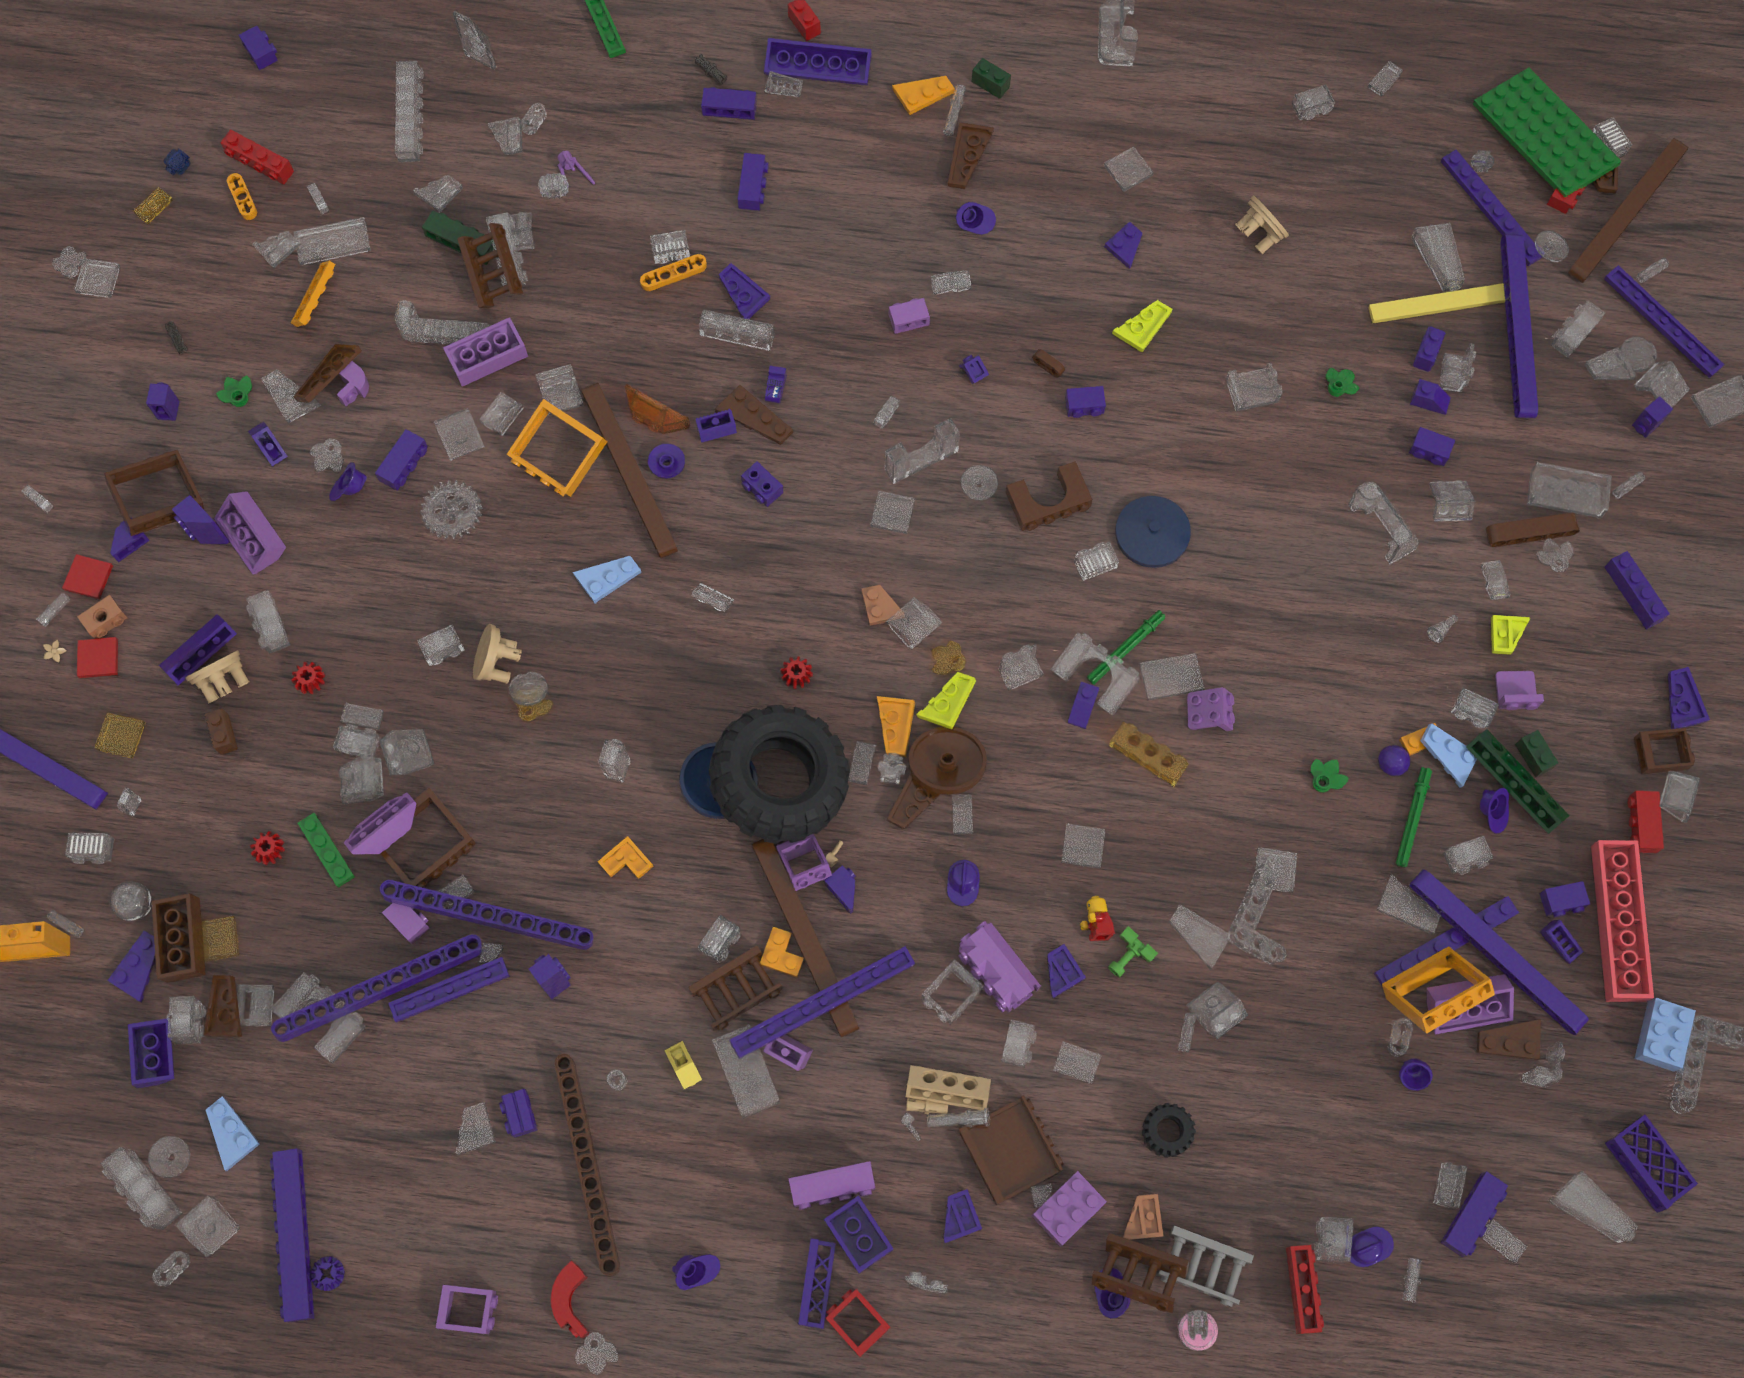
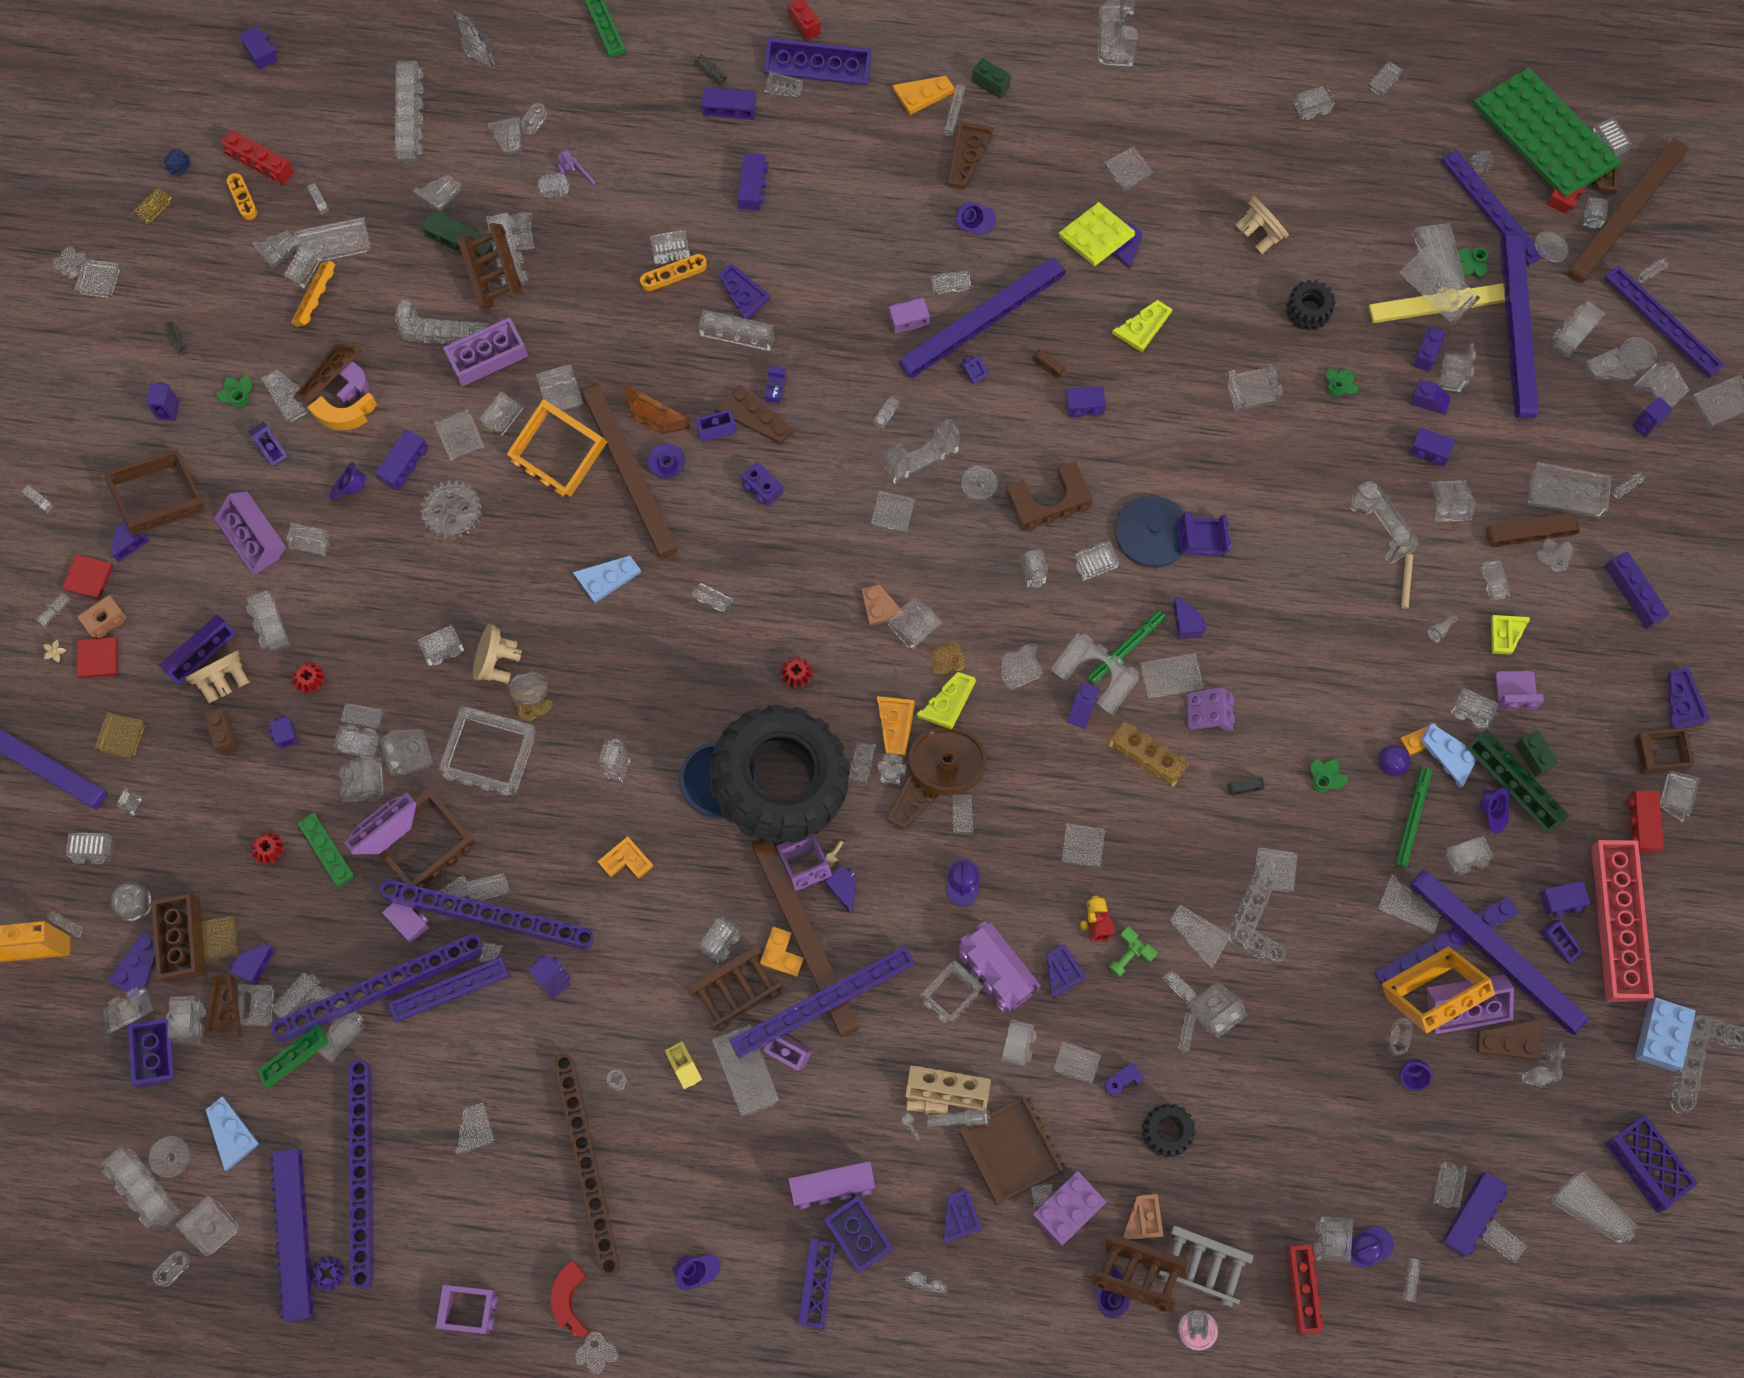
dark purple slope [172,495,229,544] -> none
clear plate [310,439,344,473] -> none
dark purple brick [499,1089,538,1138] -> none
red window [825,1289,891,1357] -> none
none -> clear slope [103,987,156,1034]
none -> dark purple slope [230,944,276,985]
none -> green plate [257,1024,329,1088]
none -> dark purple brick [269,717,299,749]
none -> clear brick [284,244,322,289]
none -> clear hinge [287,523,331,556]
none -> light orange arch [307,392,377,430]
none -> dark purple beam [349,1059,374,1289]
none -> clear window [438,706,537,795]
none -> clear tile [466,873,510,901]
none -> dark purple beam [898,257,1066,378]
none -> clear brick [1021,549,1048,588]
none -> neon yellow plate [1059,202,1135,266]
none -> dark purple leg [1105,1063,1145,1096]
none -> clear beam [1162,970,1197,1004]
none -> dark purple slope [1173,597,1206,639]
none -> dark purple panel [1177,513,1231,556]
none -> pearl dark grey beam [1227,777,1265,796]
none -> black tyre [1286,280,1336,331]
none -> clear brick [1399,246,1481,324]
none -> tan bar [1401,554,1413,609]
none -> green plate [1454,248,1488,277]
none -> clear brick [1583,198,1608,228]

